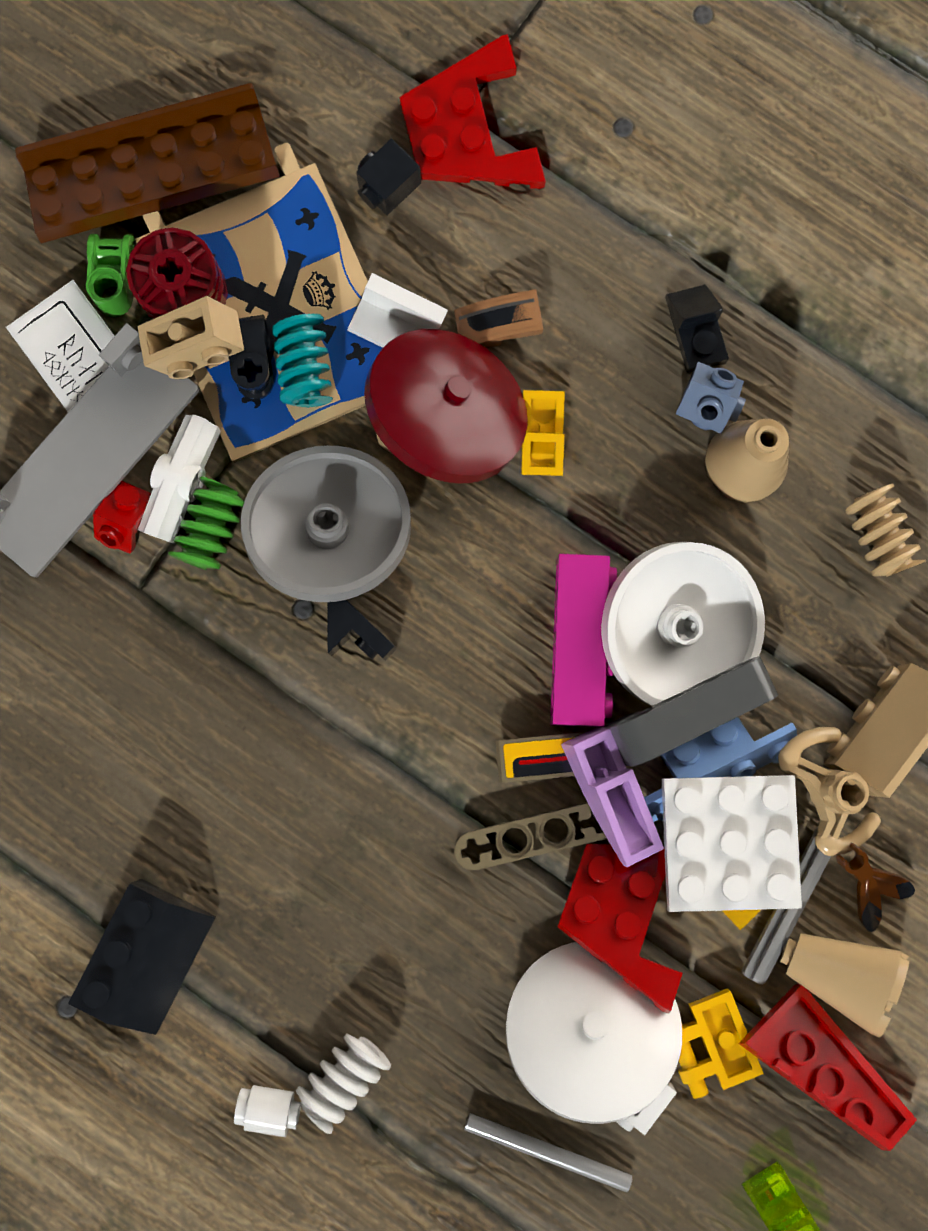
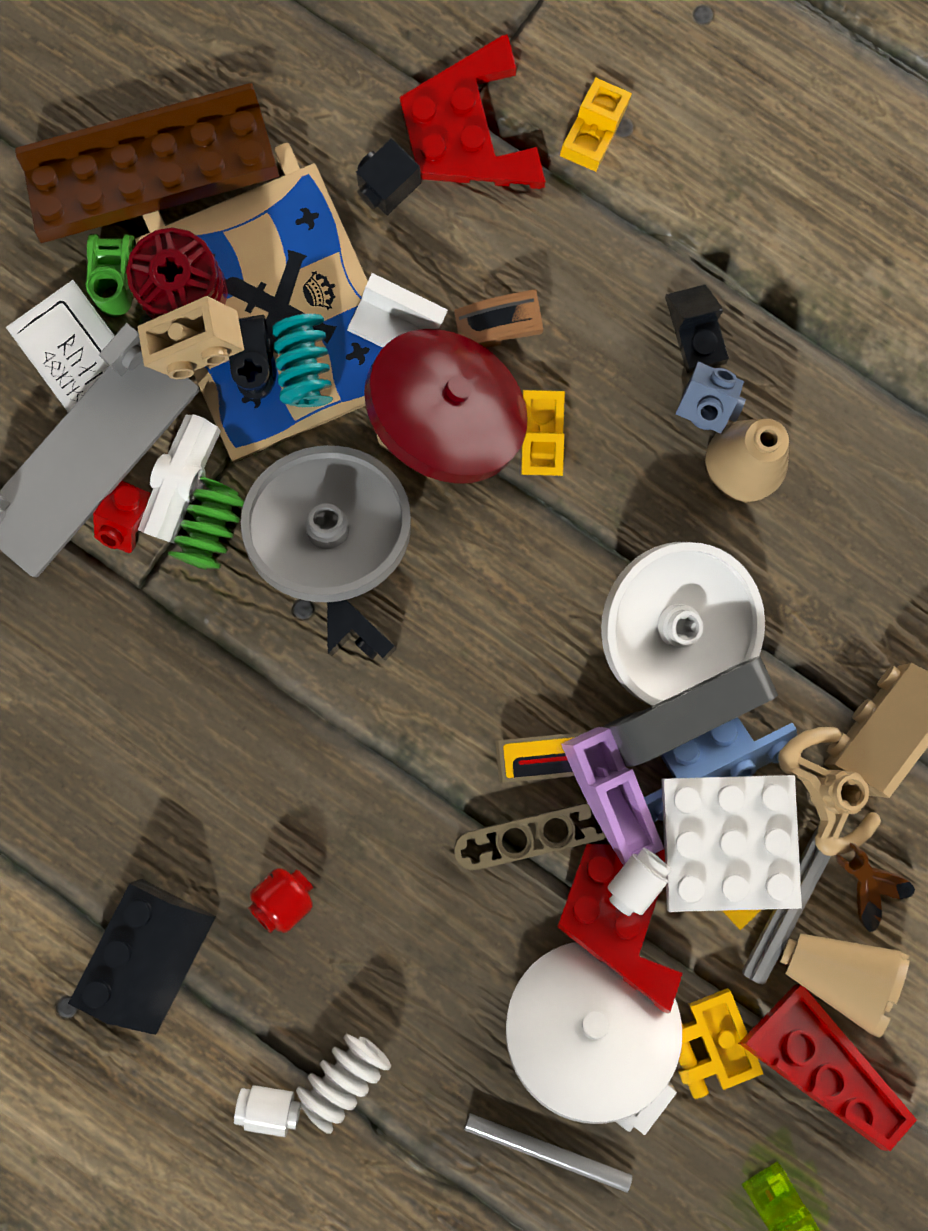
dark pink brick [550,554,617,727] -> none
tan piece [845,484,926,577] -> none
none -> red head [248,868,313,933]
none -> yellow slope [560,77,632,172]
none -> white brick [607,848,672,916]

